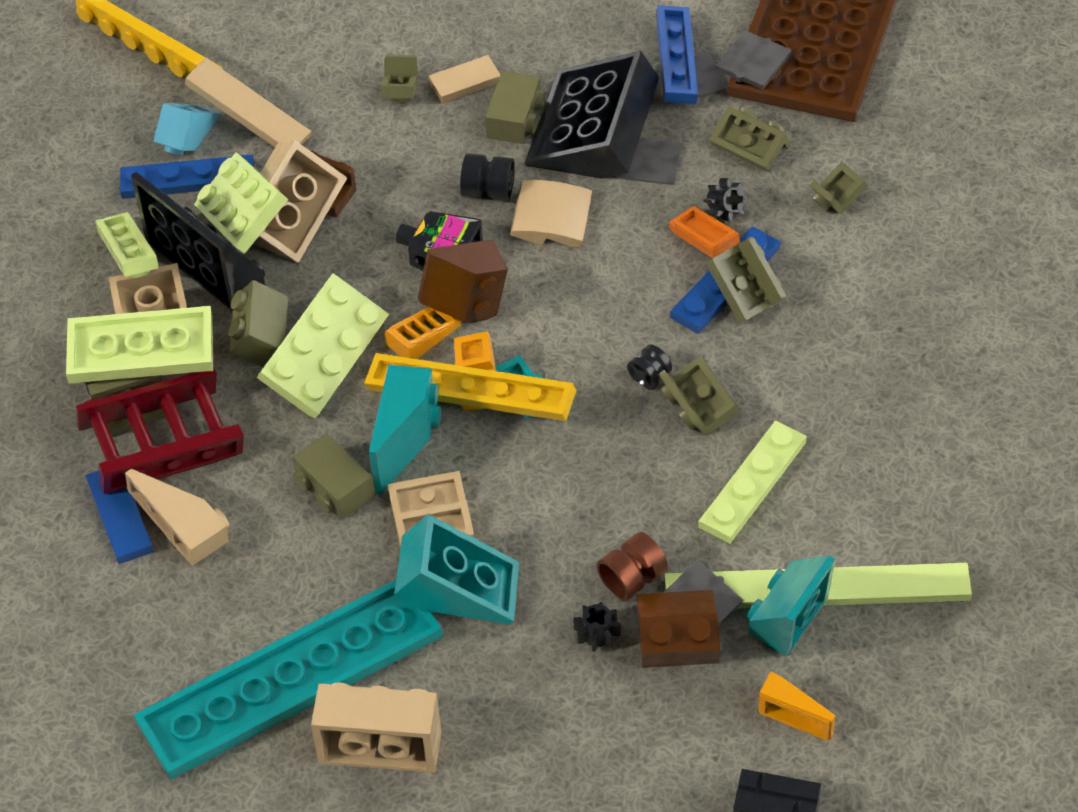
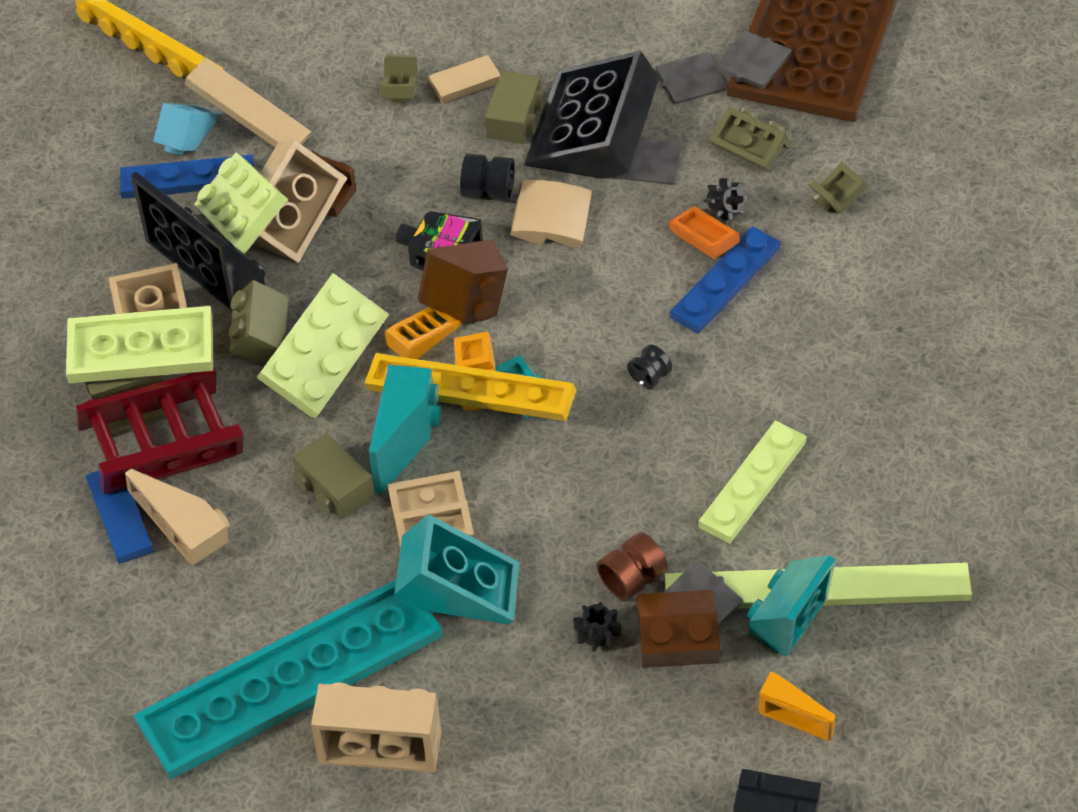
yellowish green plate [95,212,159,278] -> none
blue plate [656,5,698,104] -> none
olive bracket [659,355,741,435] -> none
olive bracket [705,237,786,324] -> none

